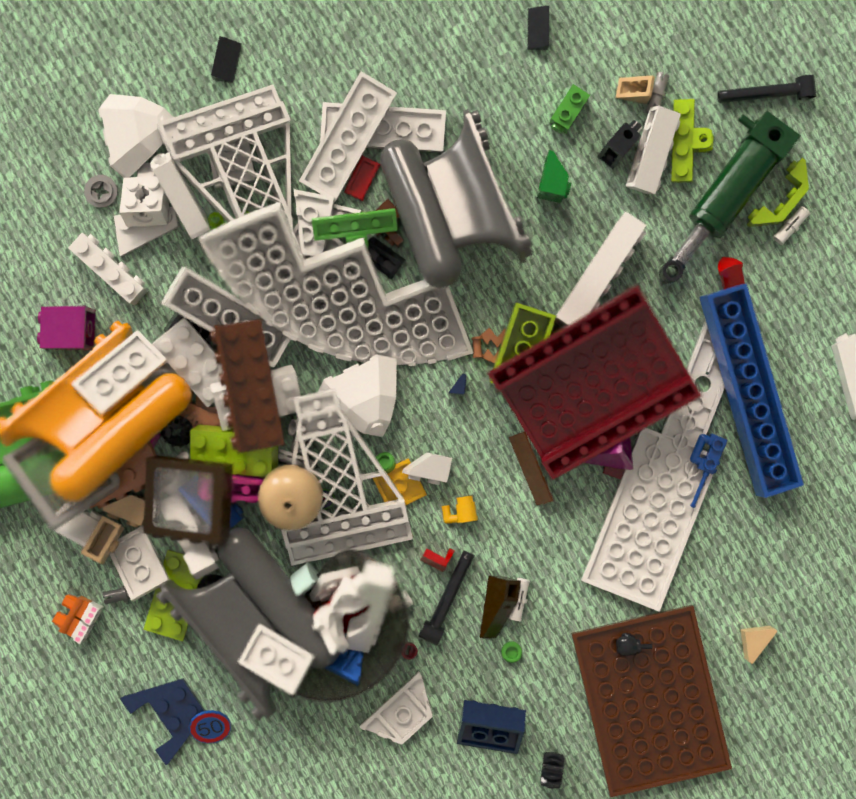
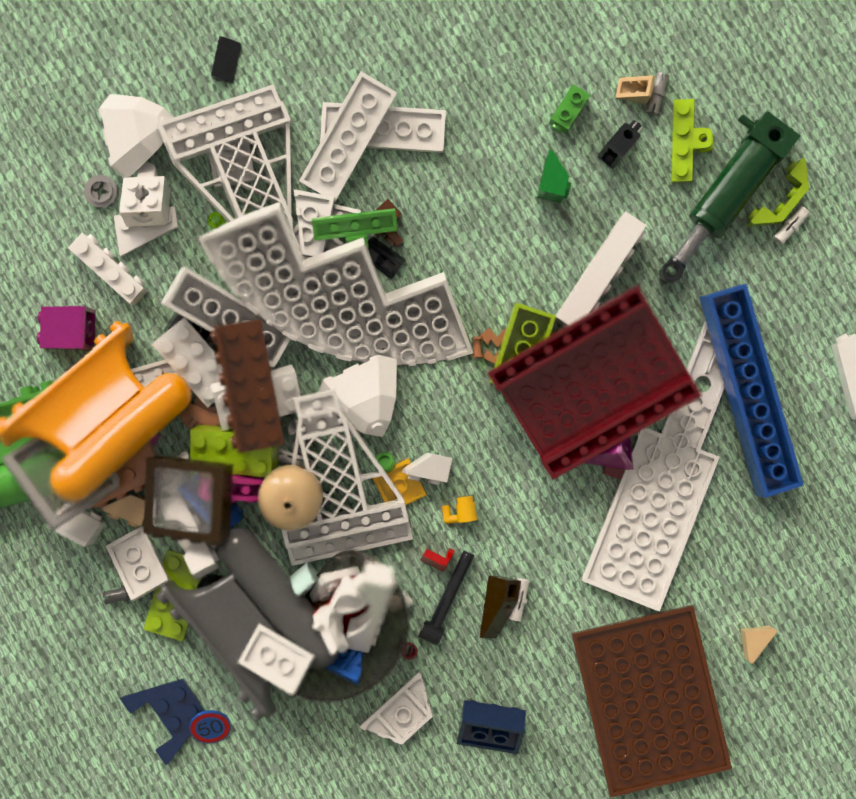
hips [52,594,104,644] -> none
white plate [72,330,167,416] -> none
tan brick [81,516,124,565] -> none
white slope [151,153,210,239] -> none
black gear [161,416,193,448] -> none
red tile [344,155,380,202] -> none
dark grey piece [380,109,533,289] -> none
dark blue slope [448,373,467,395] -> none
bright green tile [501,641,522,663] -> none
reddish brown piece [508,431,554,506] -> none
black slope [527,5,549,50] -> none
black gear [540,752,565,789] -> none
black piece [616,633,653,656] -> none
white brick [625,106,681,194] -> none
blue piece [690,434,727,508] -> none
black piece [717,75,817,103] -> none
red tile [718,257,745,289] -> none

